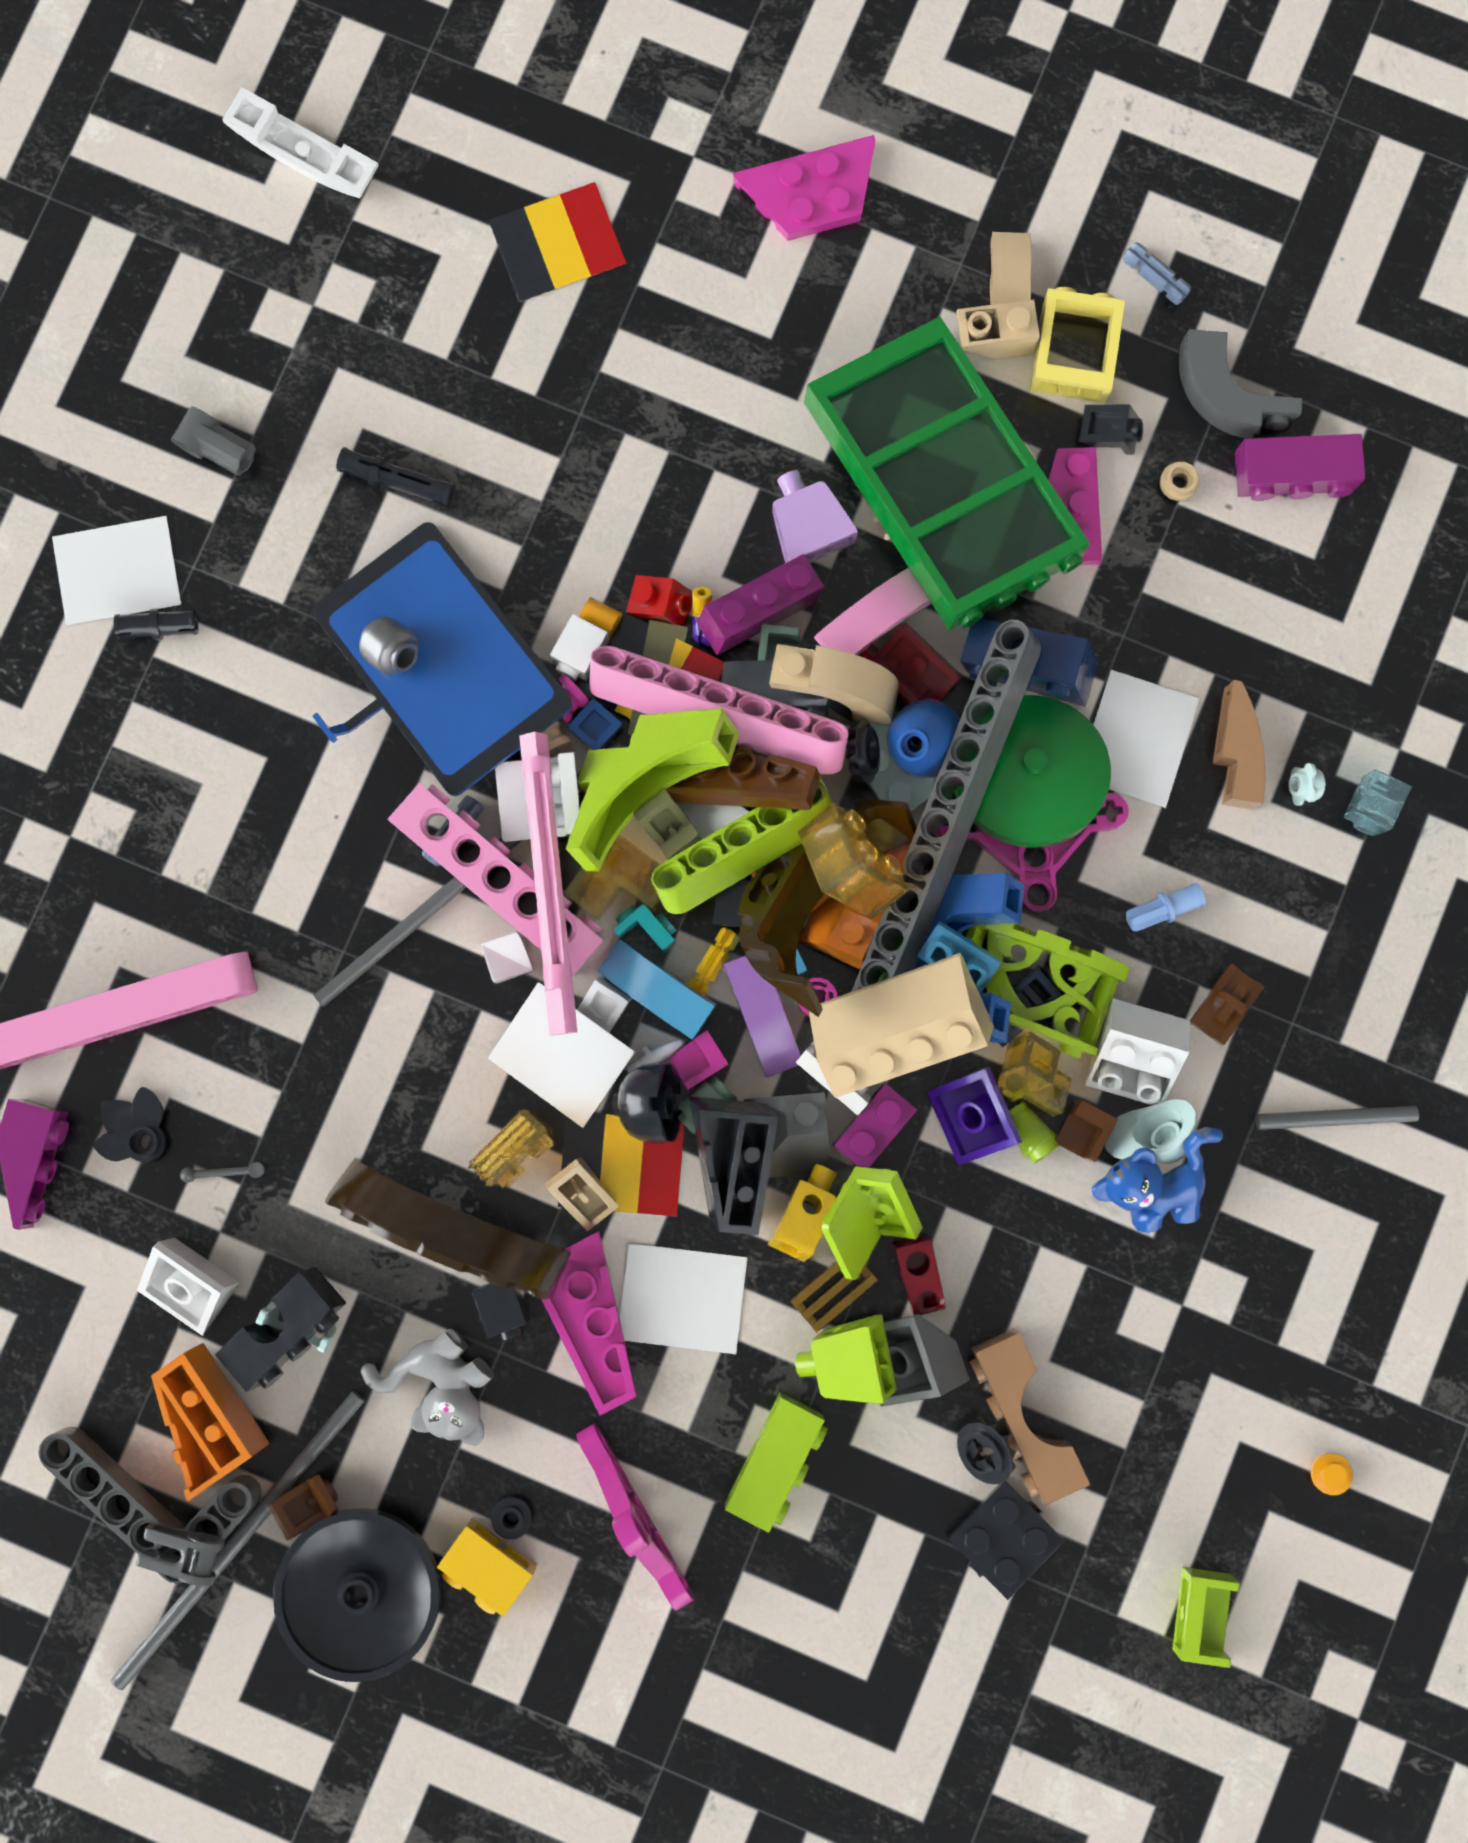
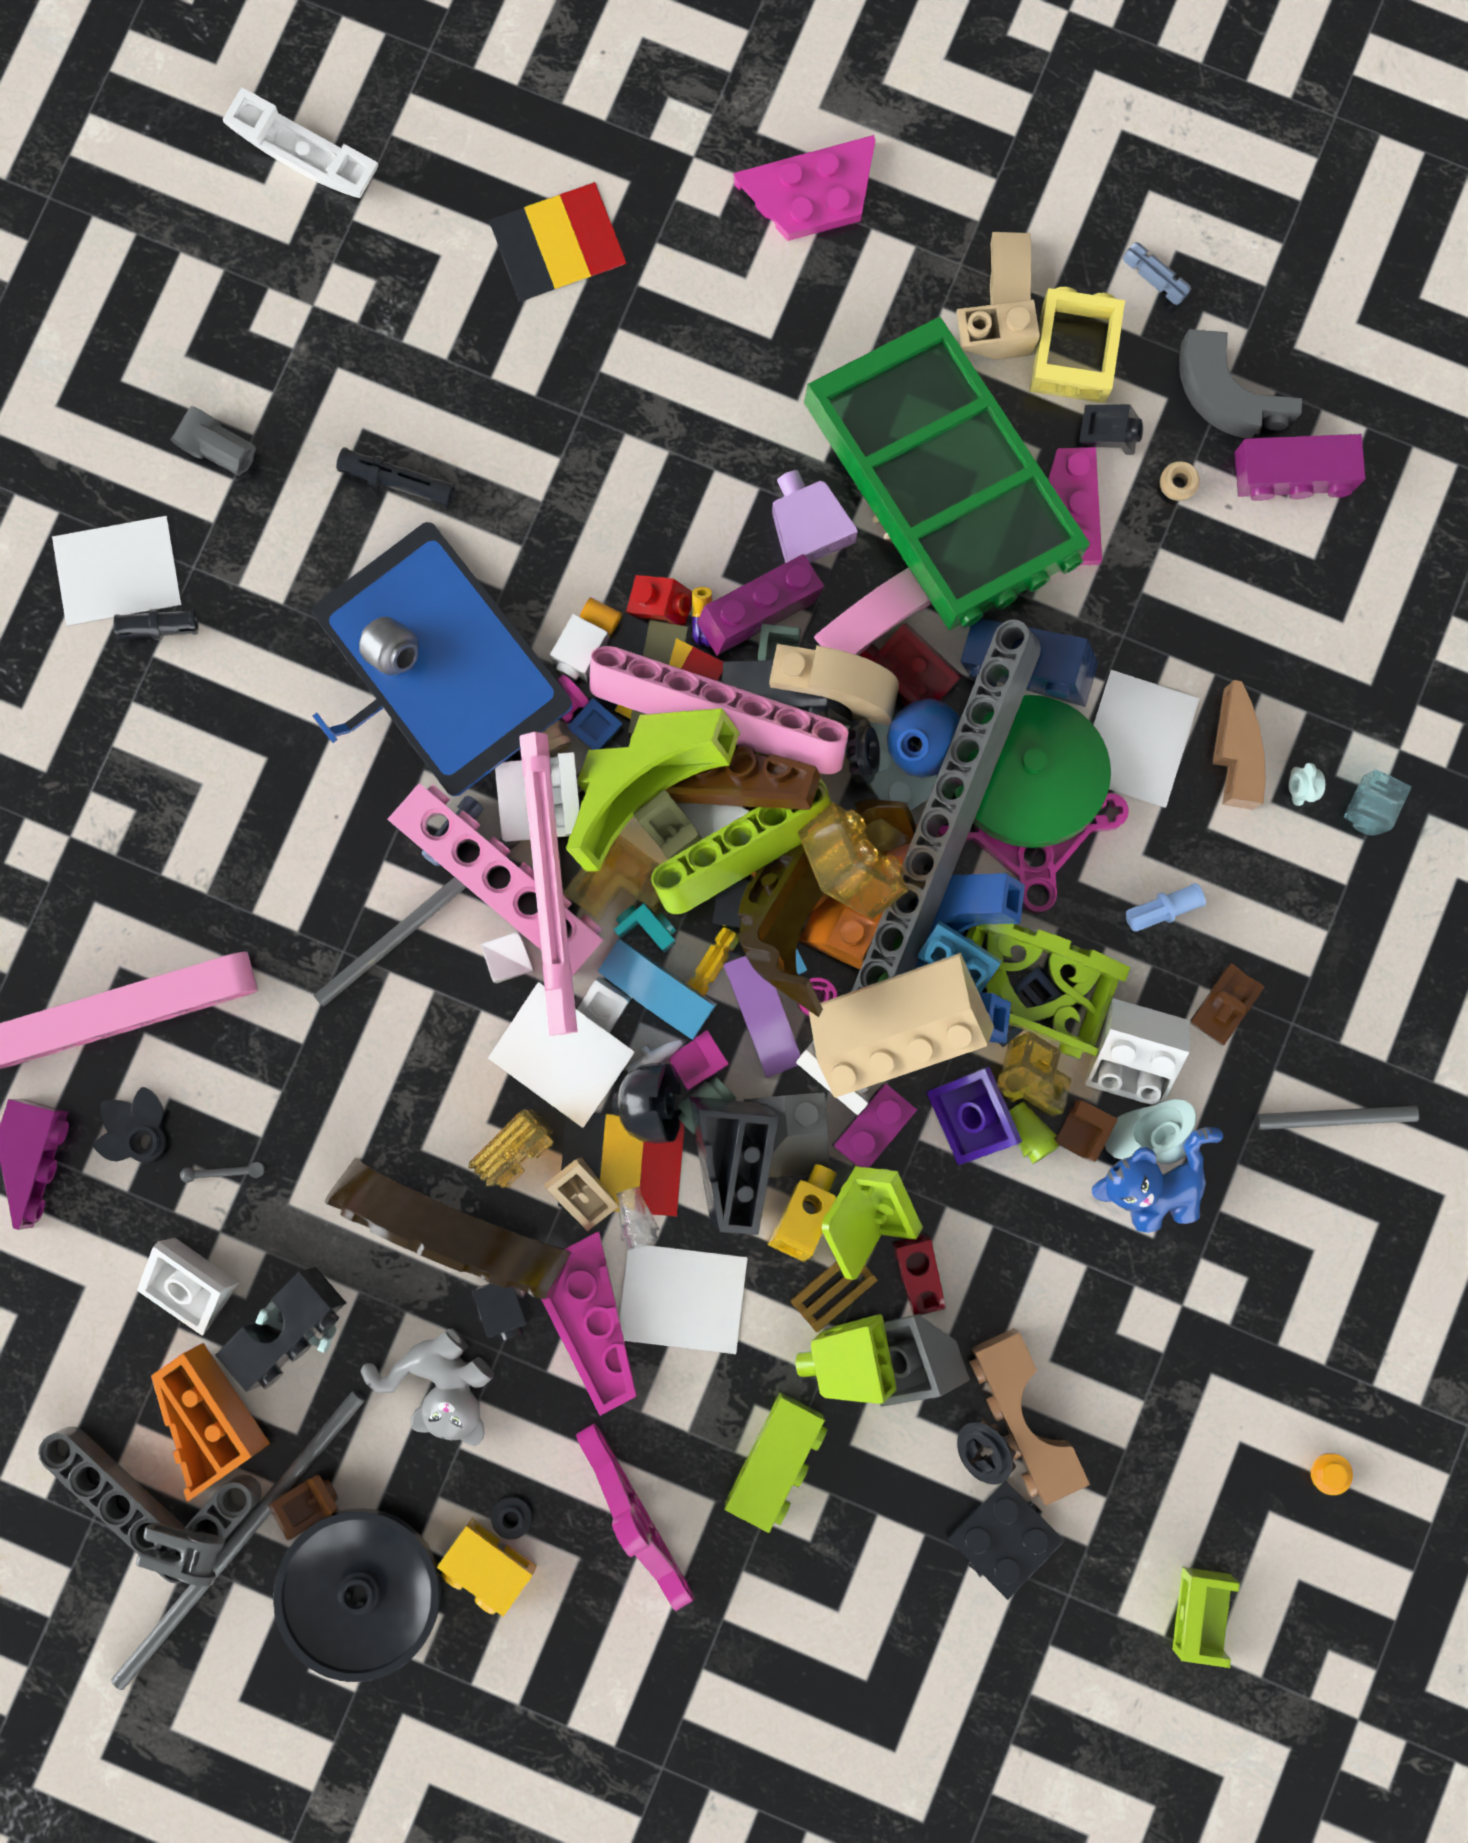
none -> clear cone [616,1187,660,1250]

